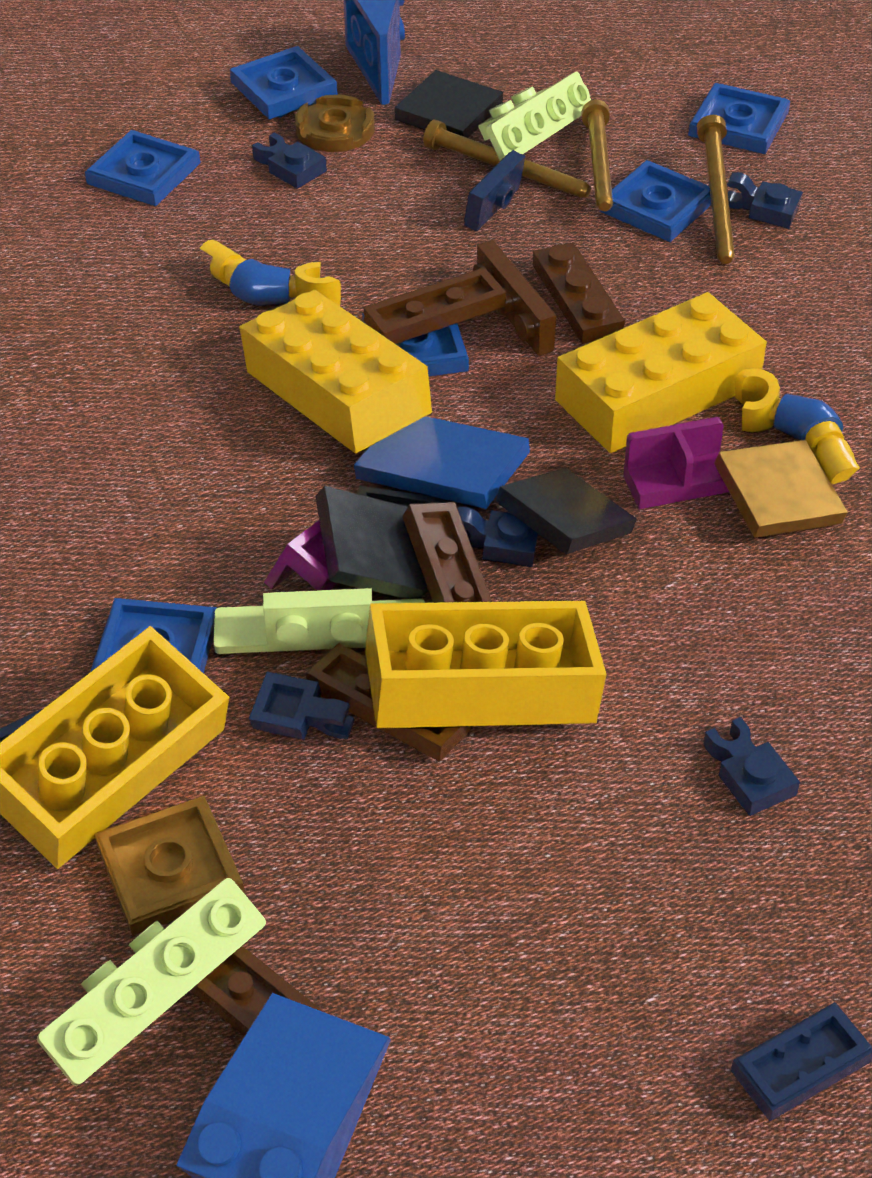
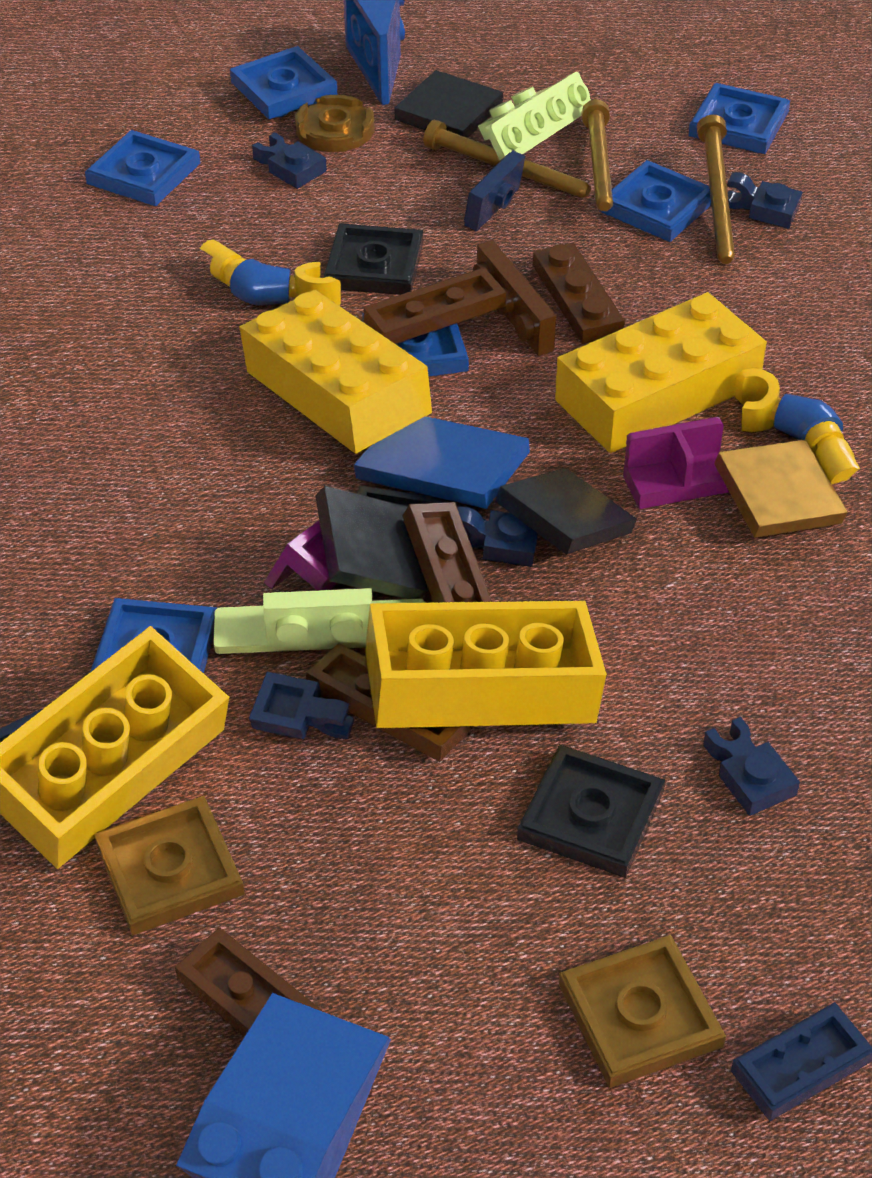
yellowish green bracket [37,878,266,1086] -> none
none -> black tile [324,223,424,295]
none -> black tile [517,744,666,878]
none -> pearl gold tile [559,935,726,1088]

